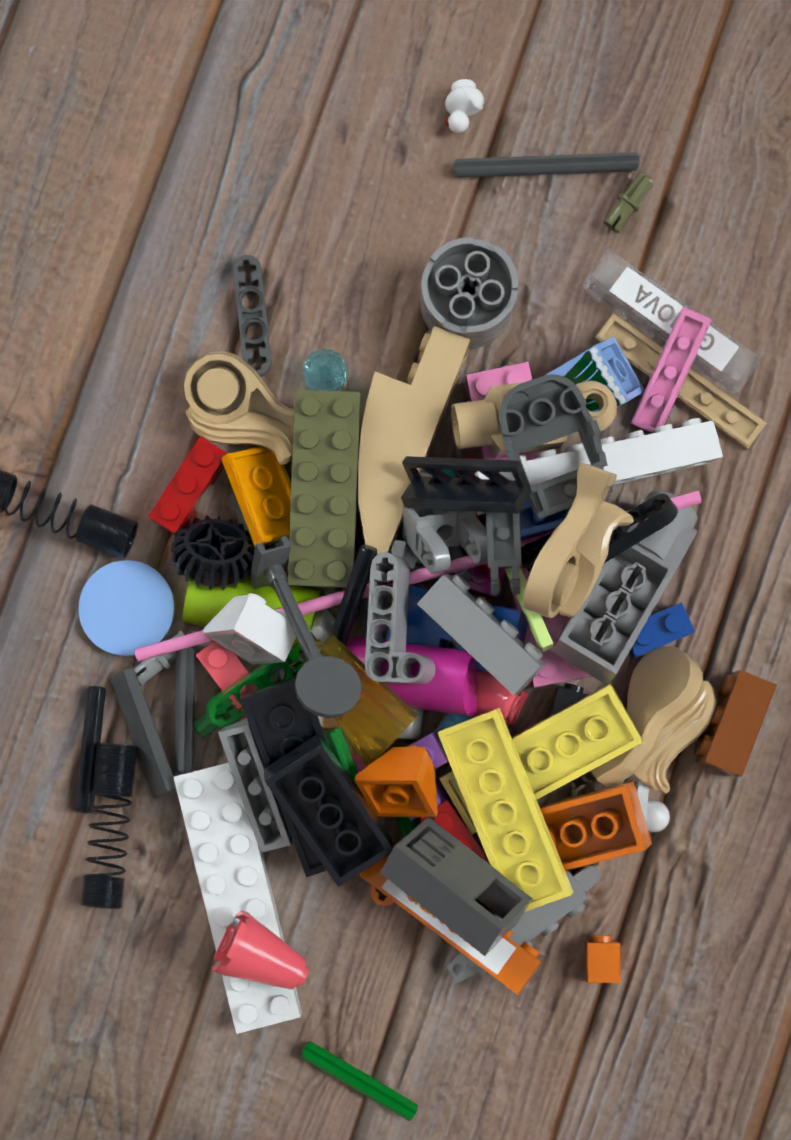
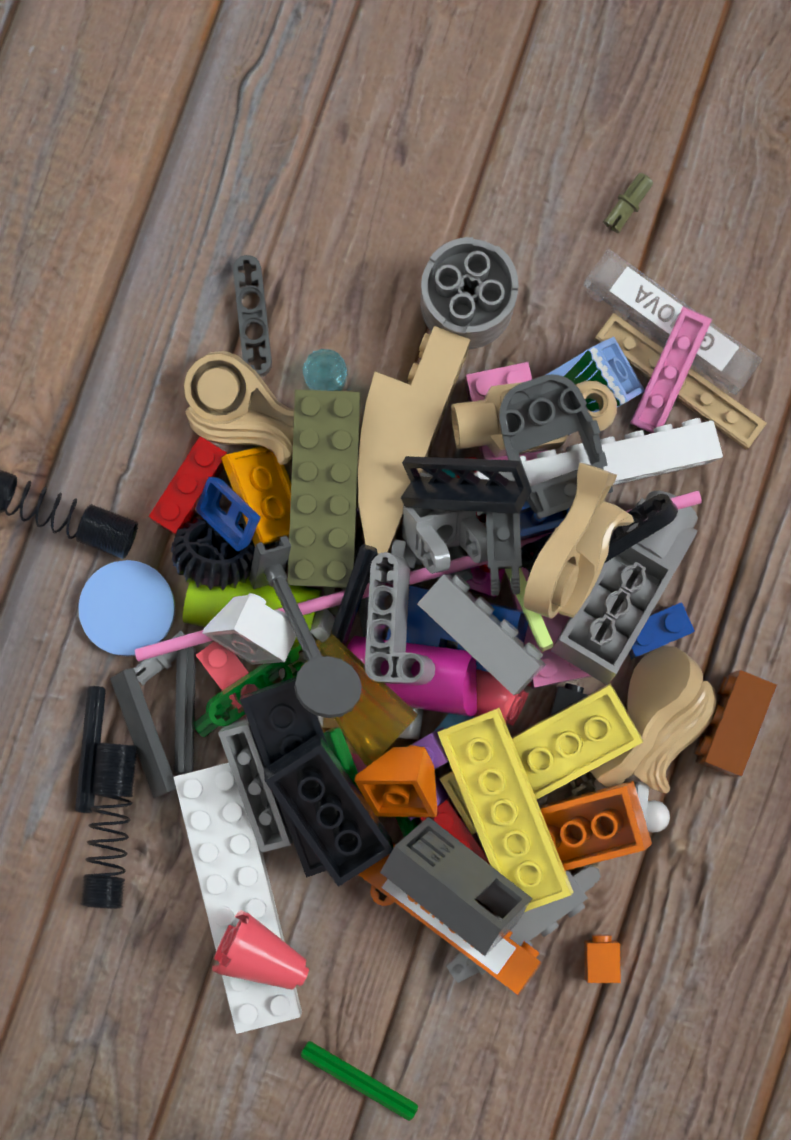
white animal [445,79,484,133] -> none
dark grey axle [454,152,640,178] -> none
none -> blue piece [196,477,261,551]

